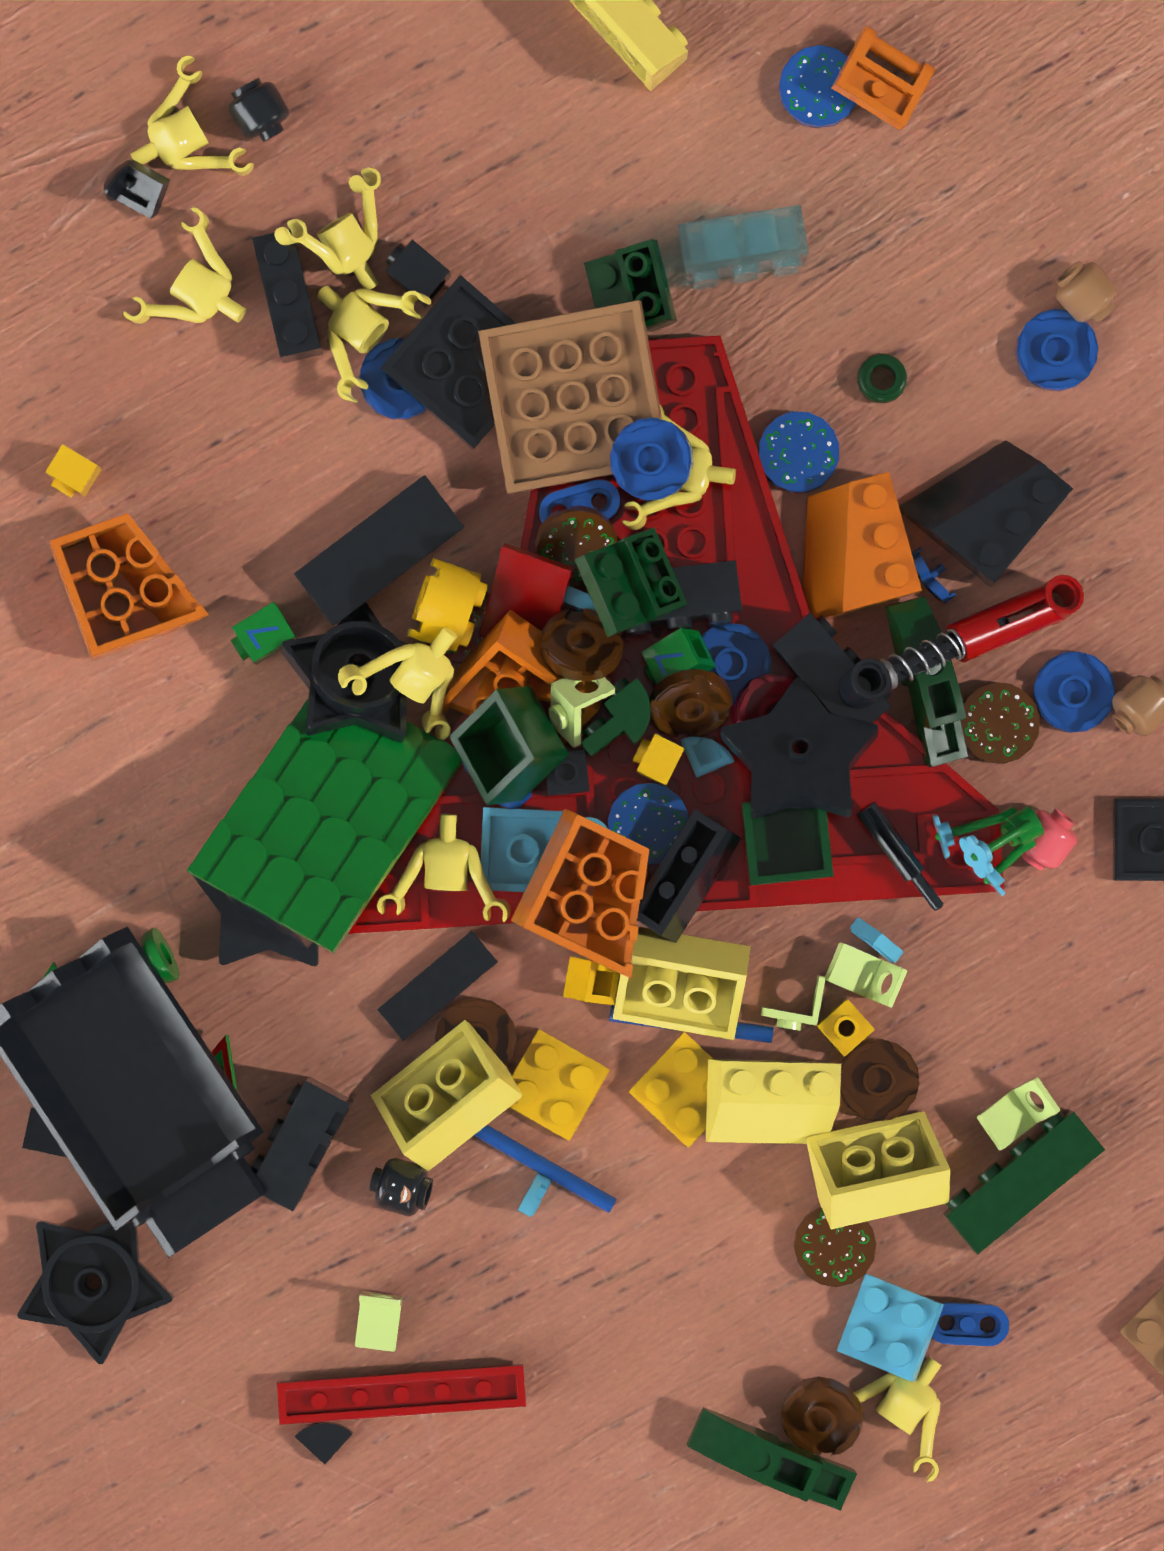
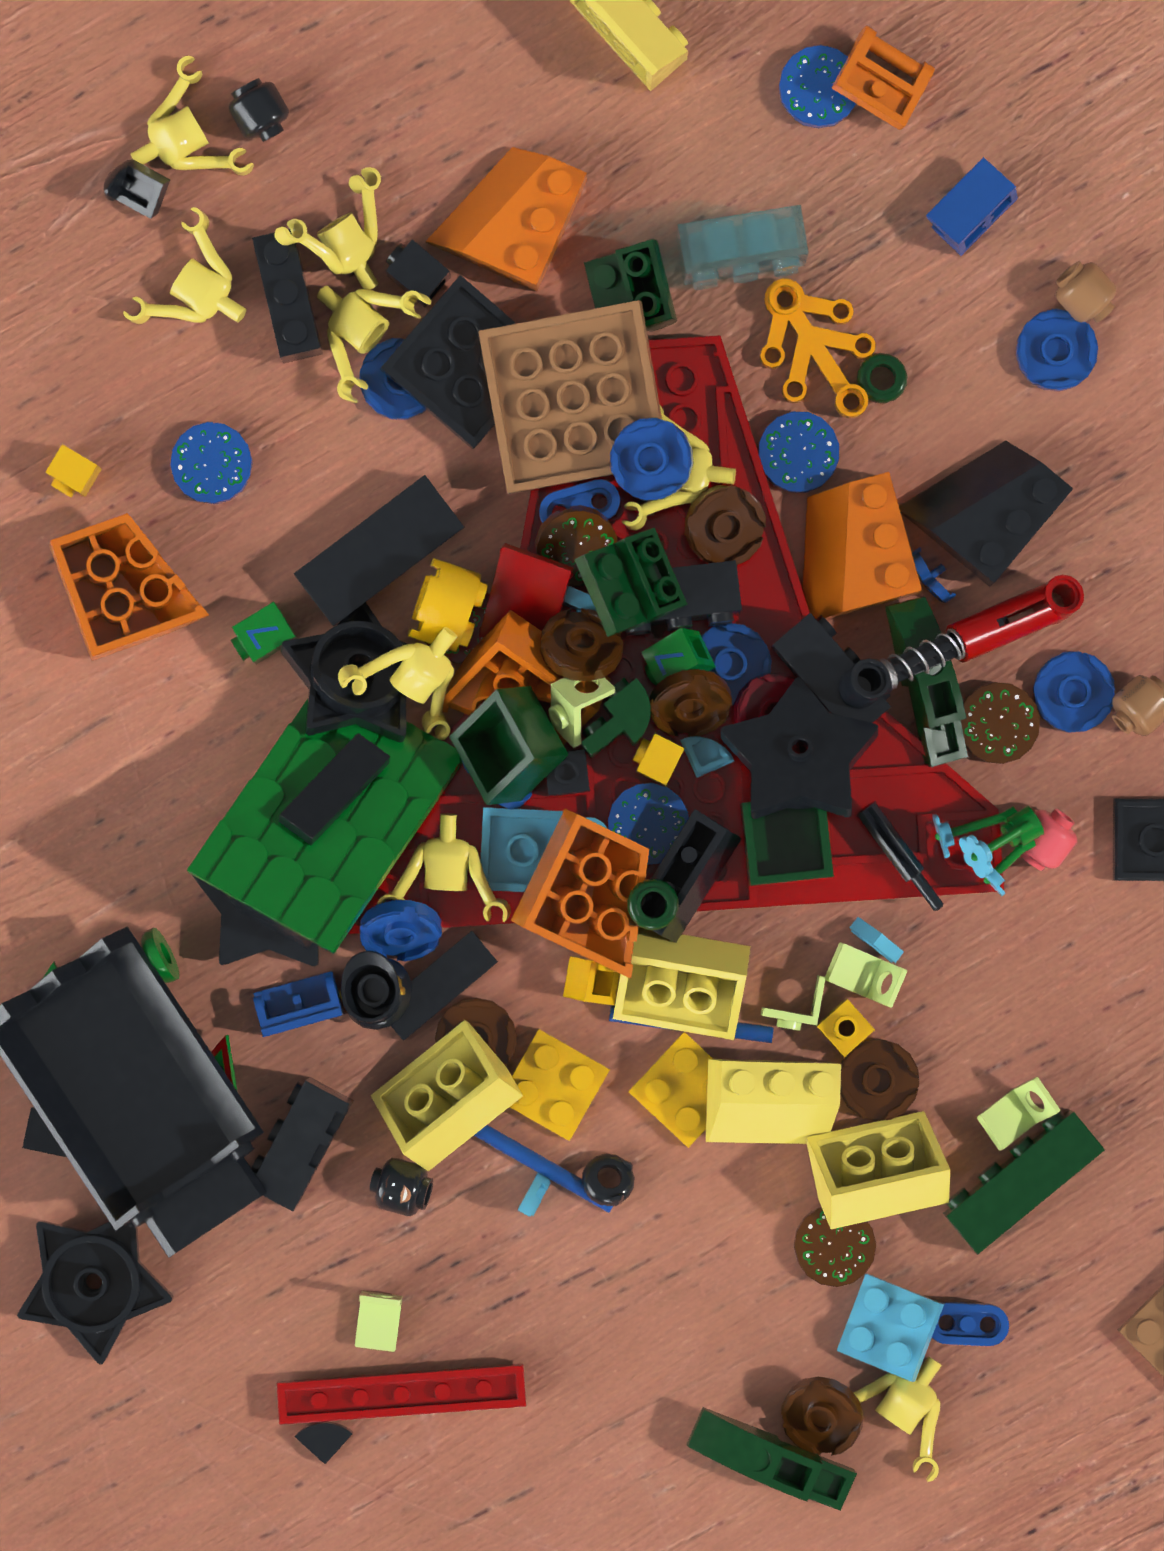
none -> blue tile [170,422,253,505]
none -> blue hinge [253,971,345,1037]
none -> black tile [279,733,390,846]
none -> black piece [339,951,412,1030]
none -> blue tile [360,900,442,961]
none -> orange wedge [425,147,587,292]
none -> black piece [582,1153,635,1206]
none -> dark green piece [627,879,679,930]
none -> reddish brown tile [685,484,766,565]
none -> light orange plant [760,279,876,418]
none -> blue hinge [926,157,1018,256]

